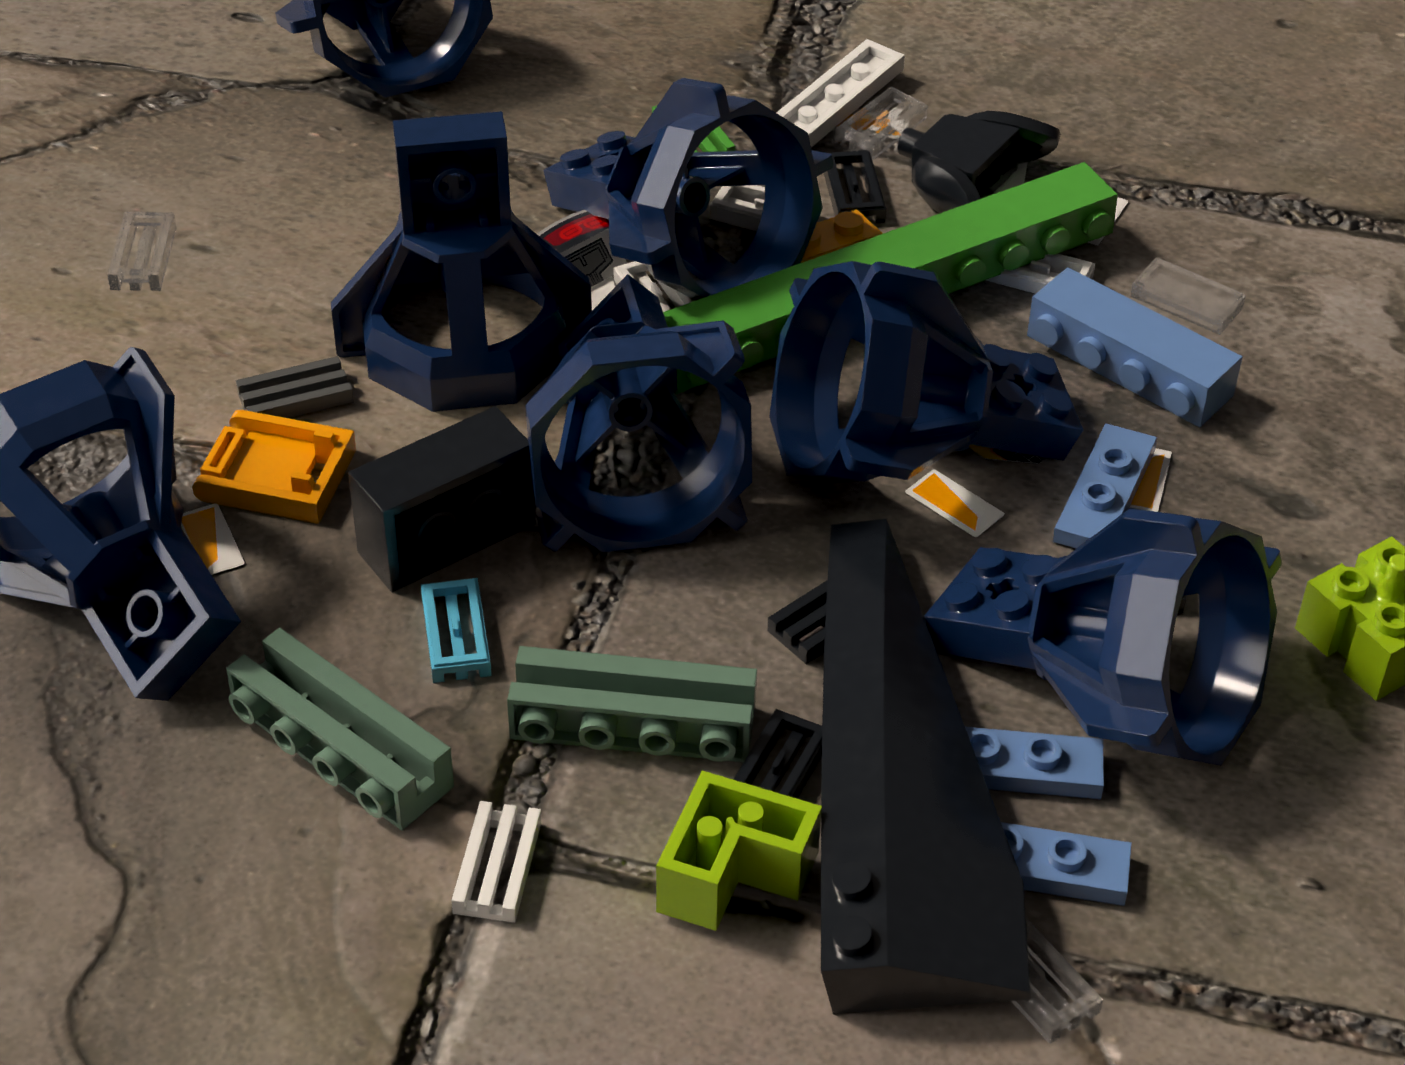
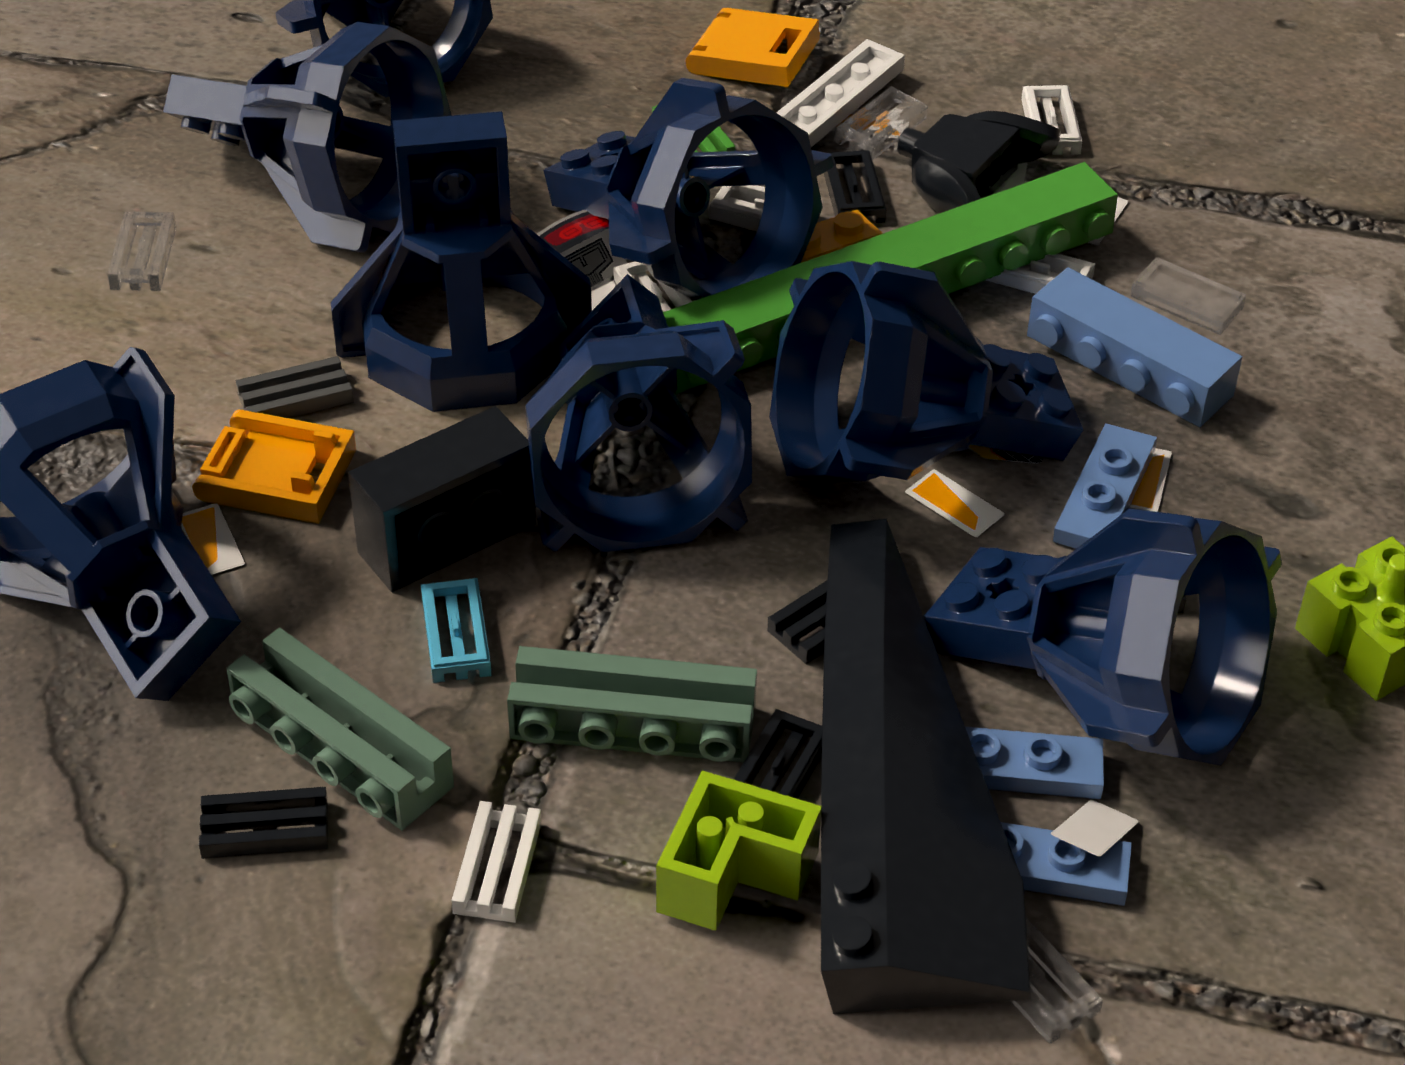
none -> dark blue plate [163,22,452,253]
none -> black tile [199,787,328,859]
none -> light orange container [685,8,820,87]
none -> white tile [1021,85,1082,155]
none -> white sticker [1051,800,1139,857]

